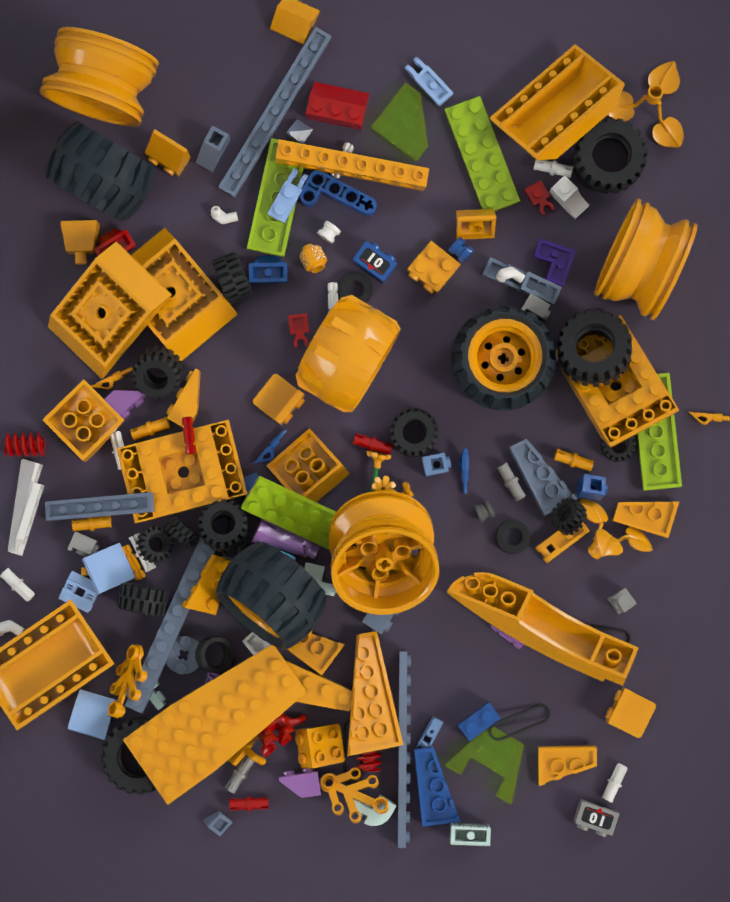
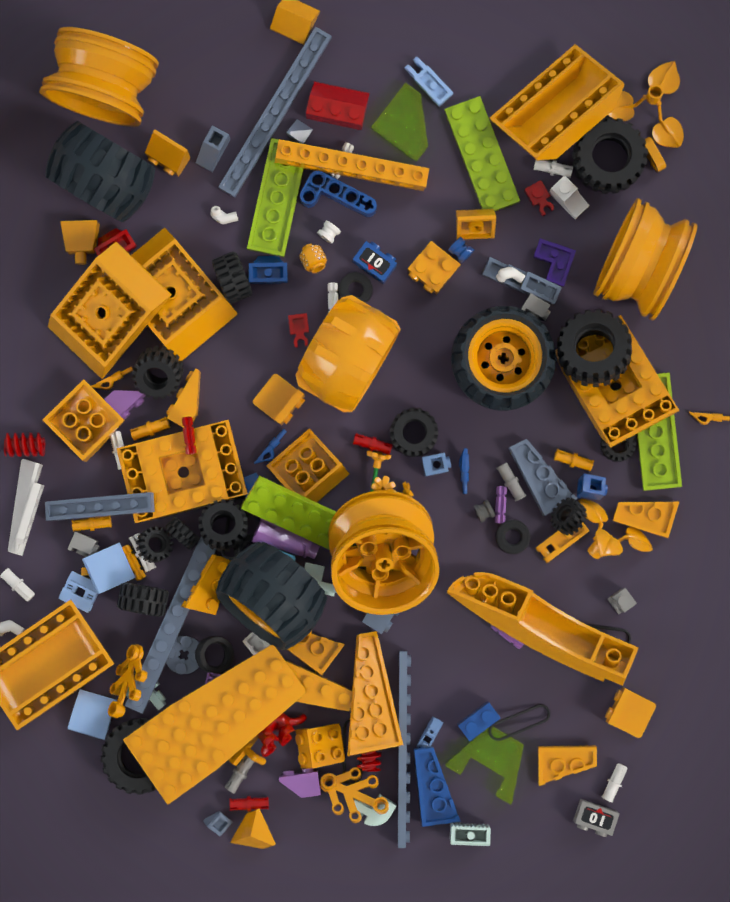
light blue hinge [268,168,308,224] -> none
none -> light orange slope [230,809,276,849]
none -> medium lavender axle [495,486,507,524]
none -> light orange beam [645,137,666,173]

